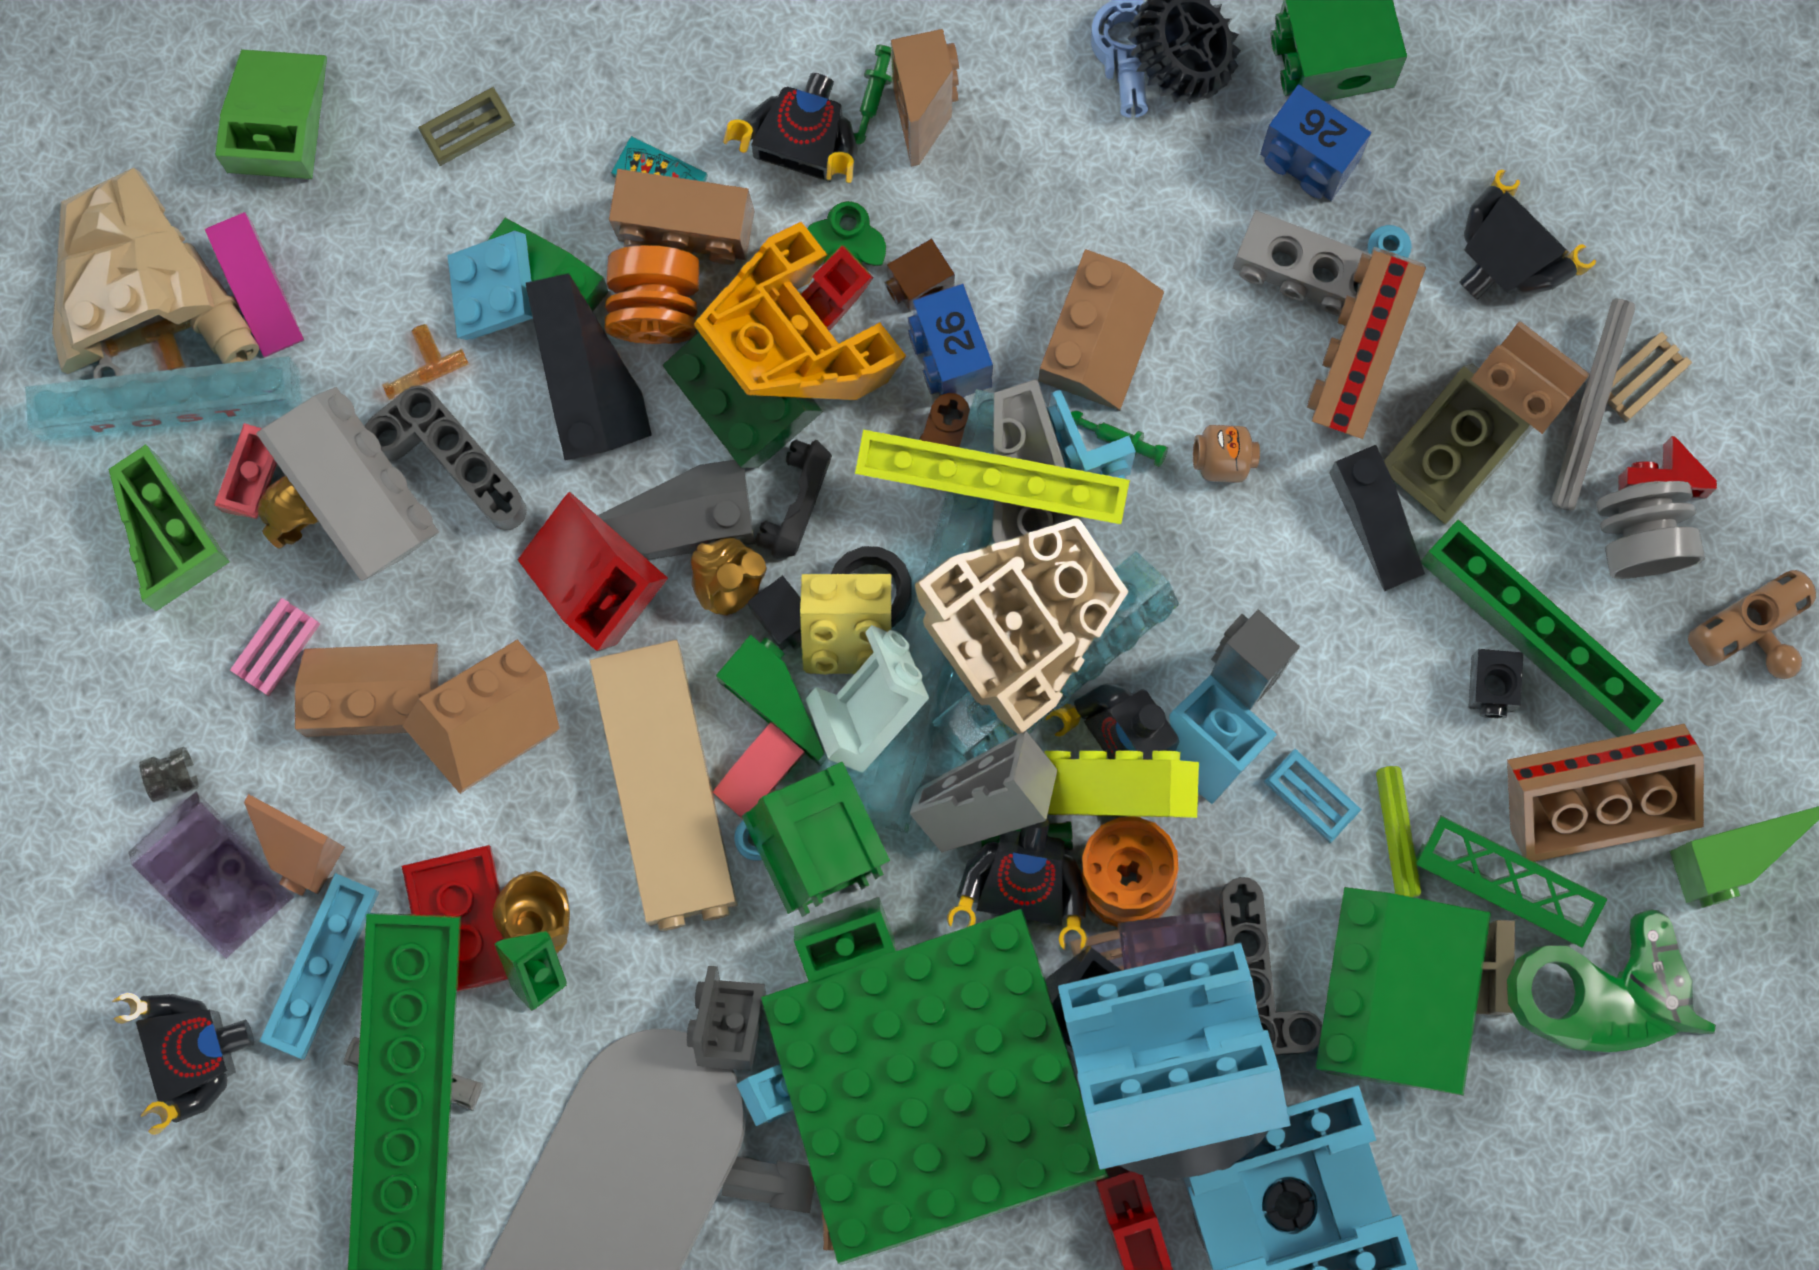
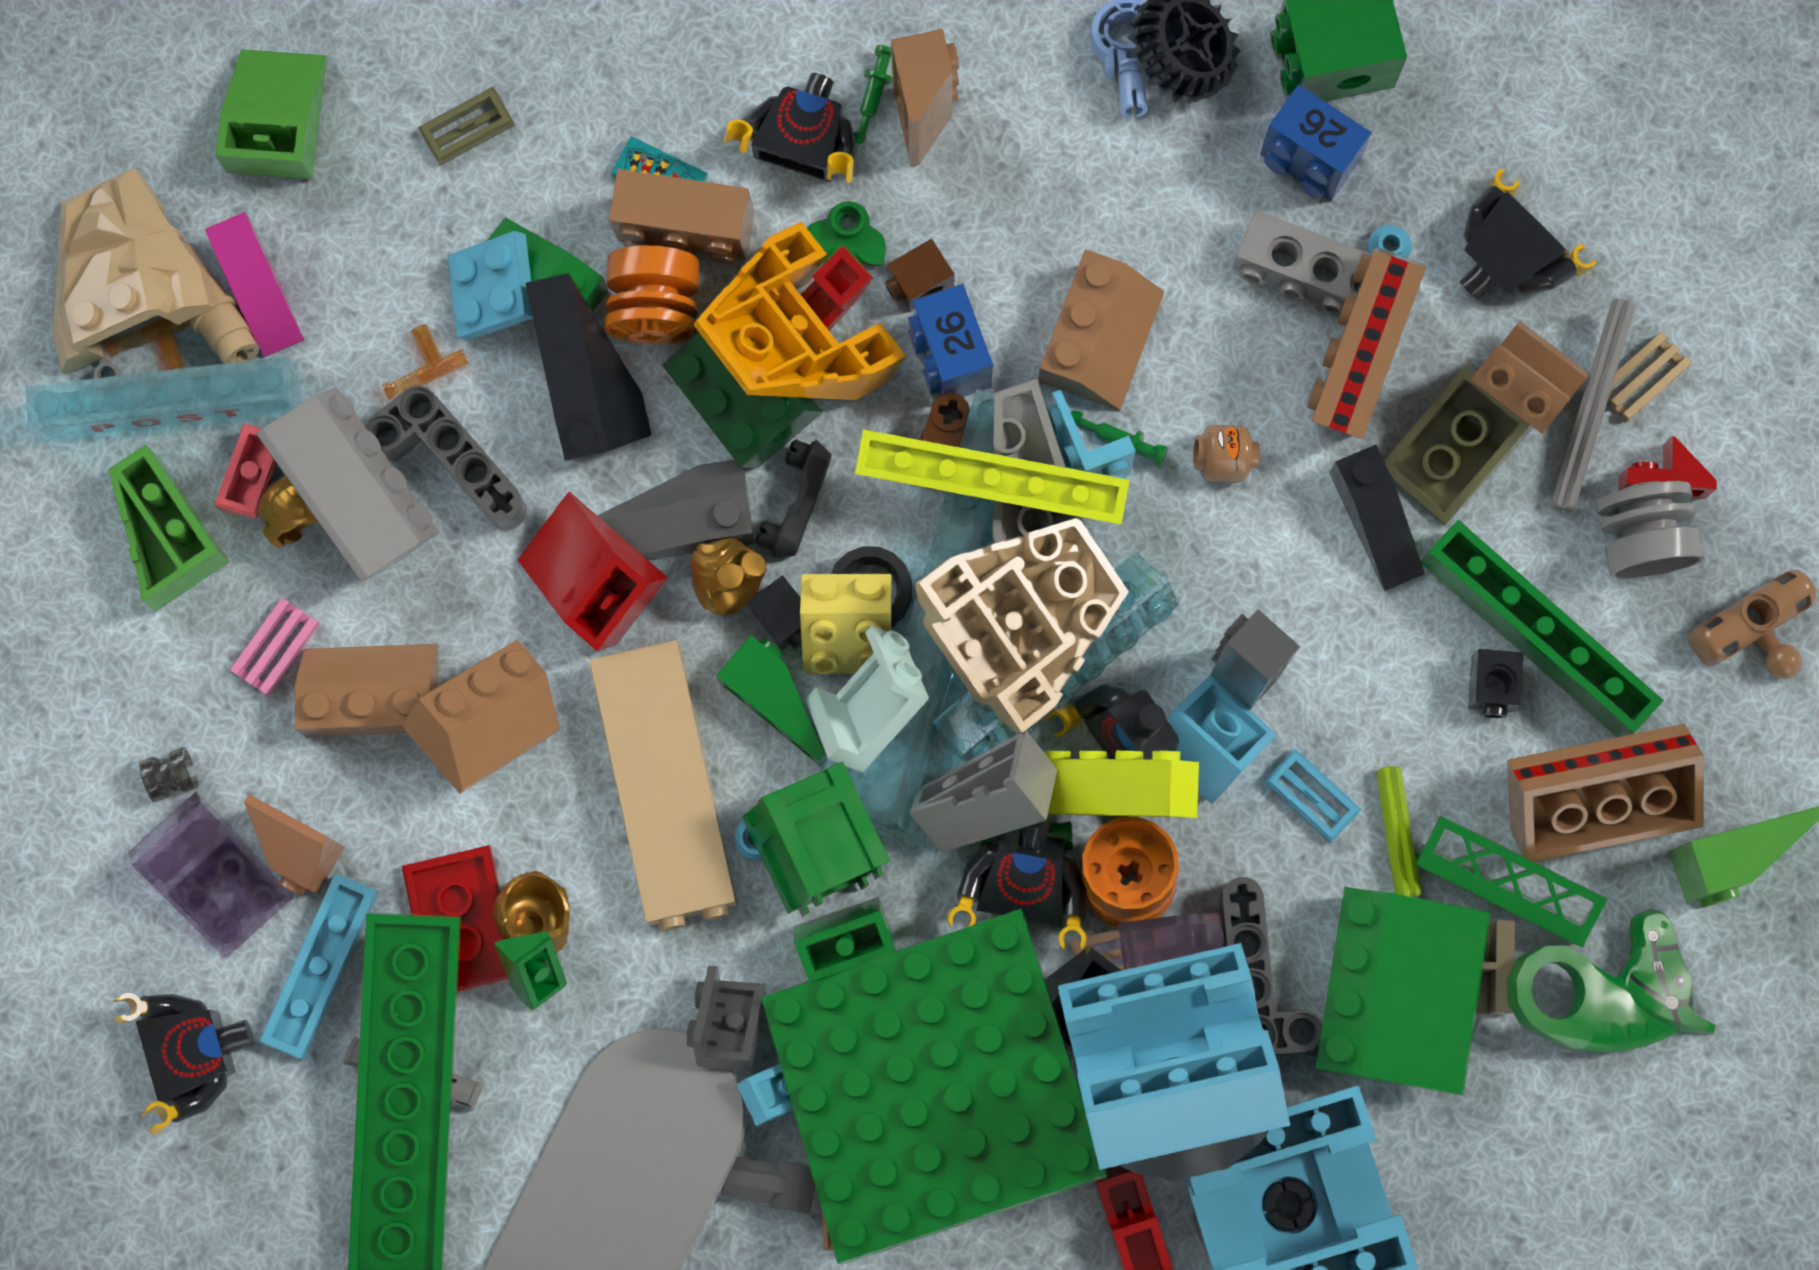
coral slope [713,723,805,819] -> none

